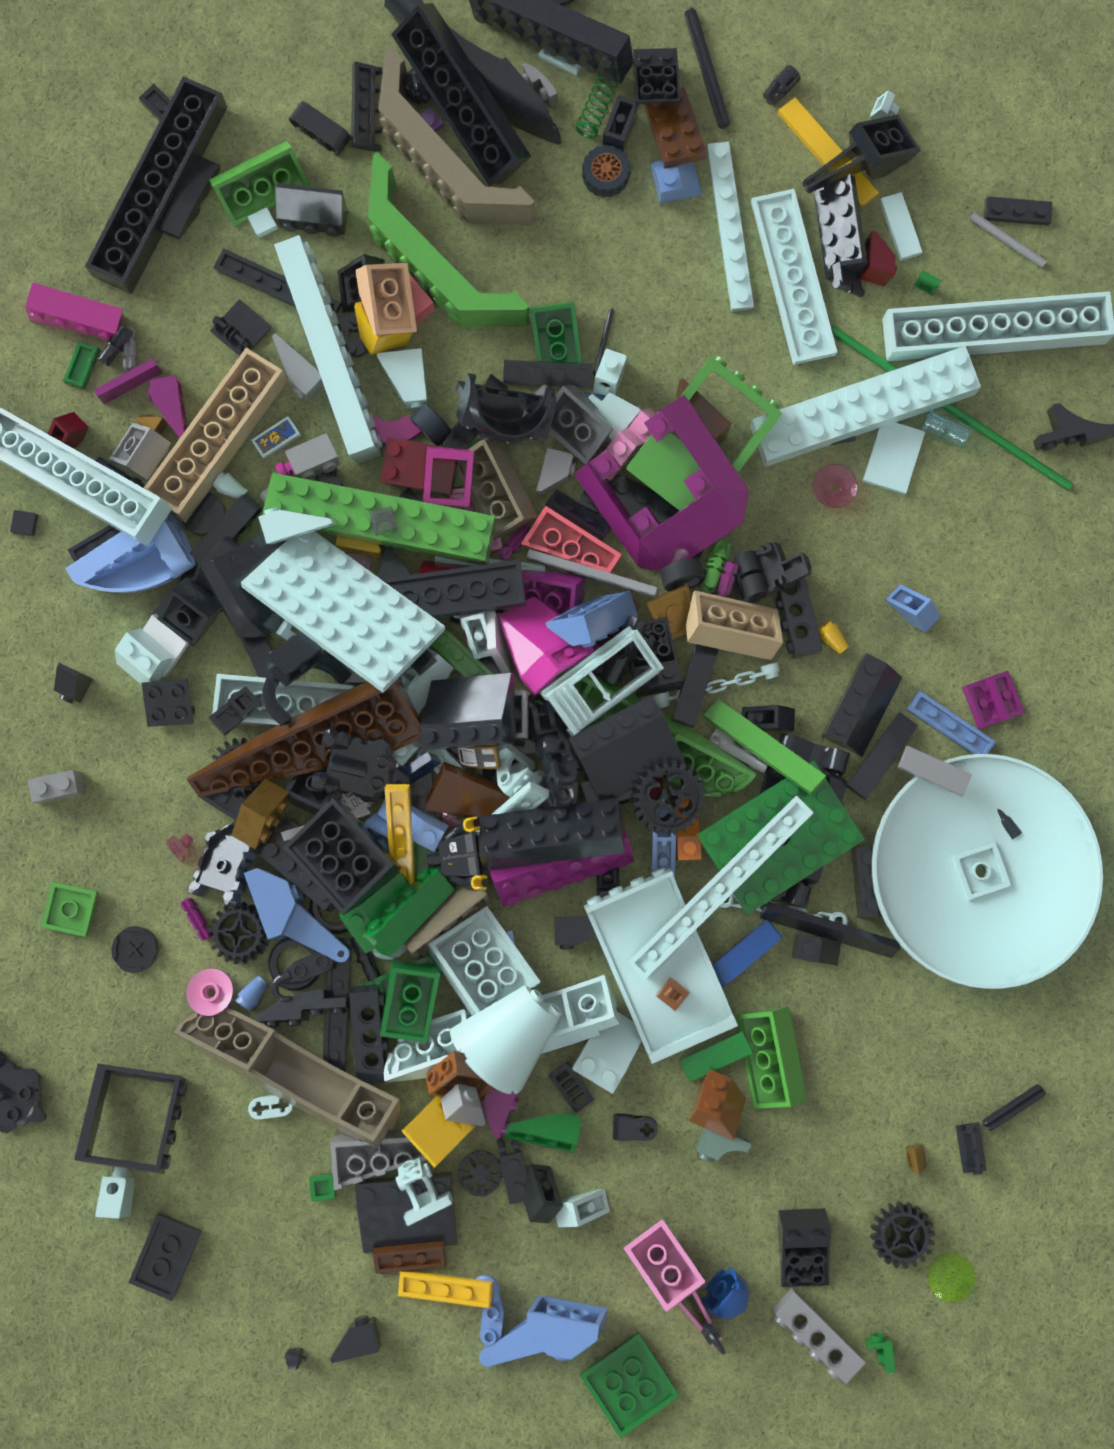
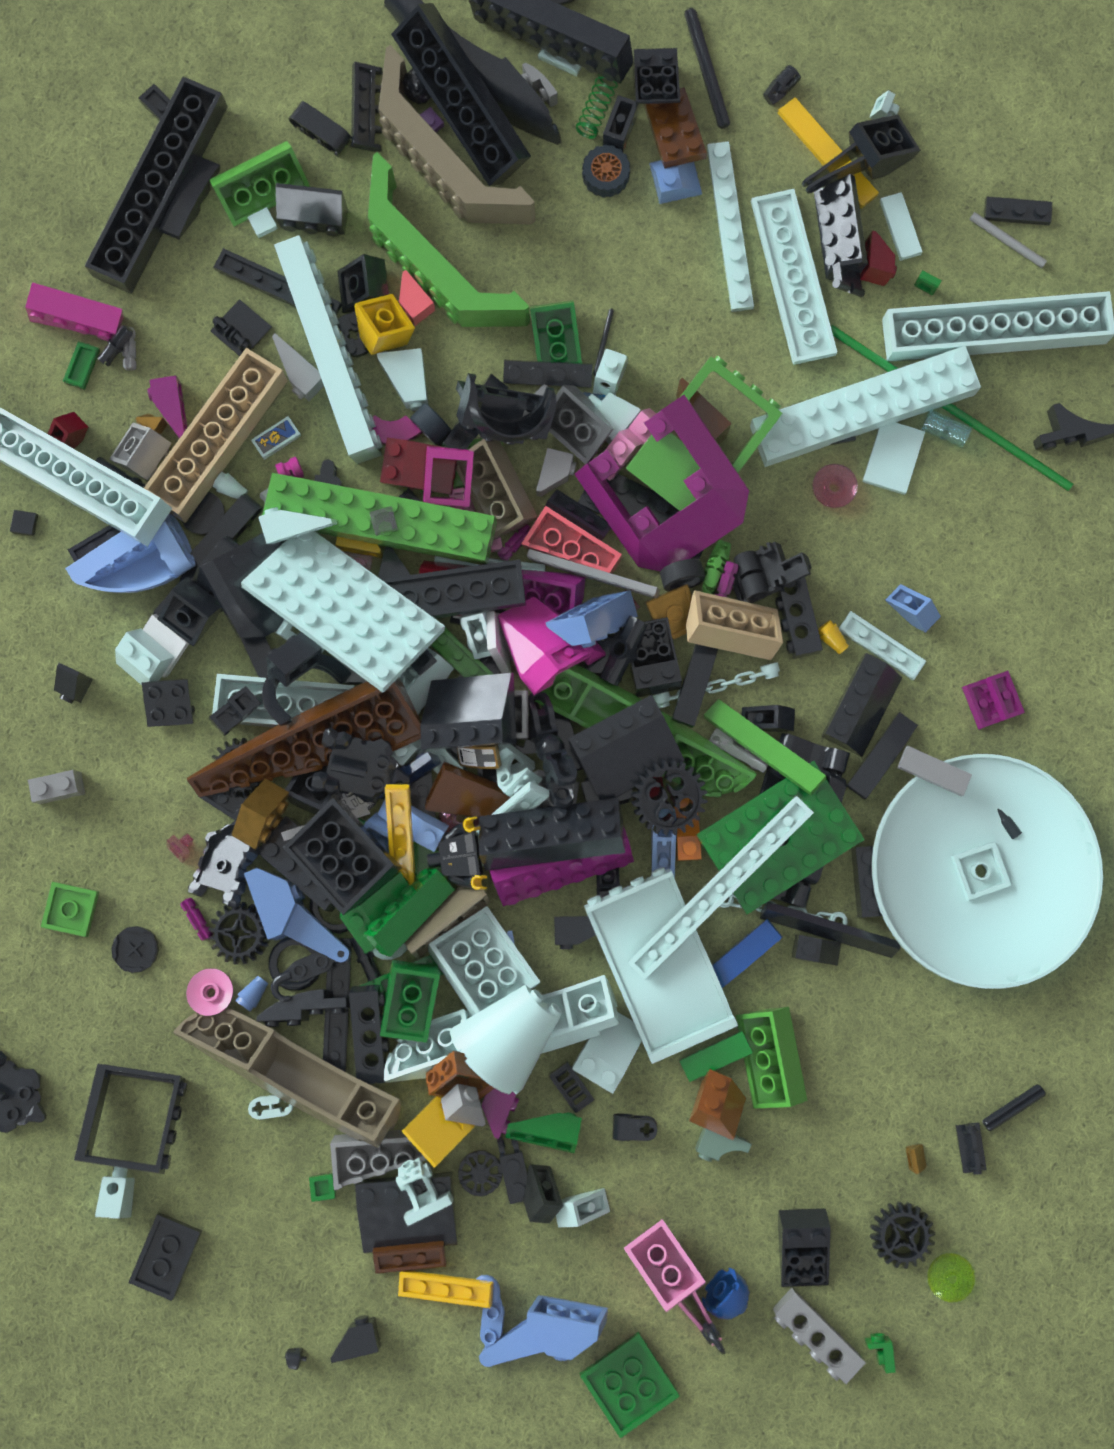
magenta tile [94,359,162,404] -> none
light grey brick [285,433,340,480] -> none
light nougat slope [356,263,417,335] -> none
light aqua piece [540,626,664,737] -> none
dark orange tile [656,977,690,1011] -> none
medium blue tile [906,691,996,755] -> none
none -> light aqua tile [839,611,926,680]

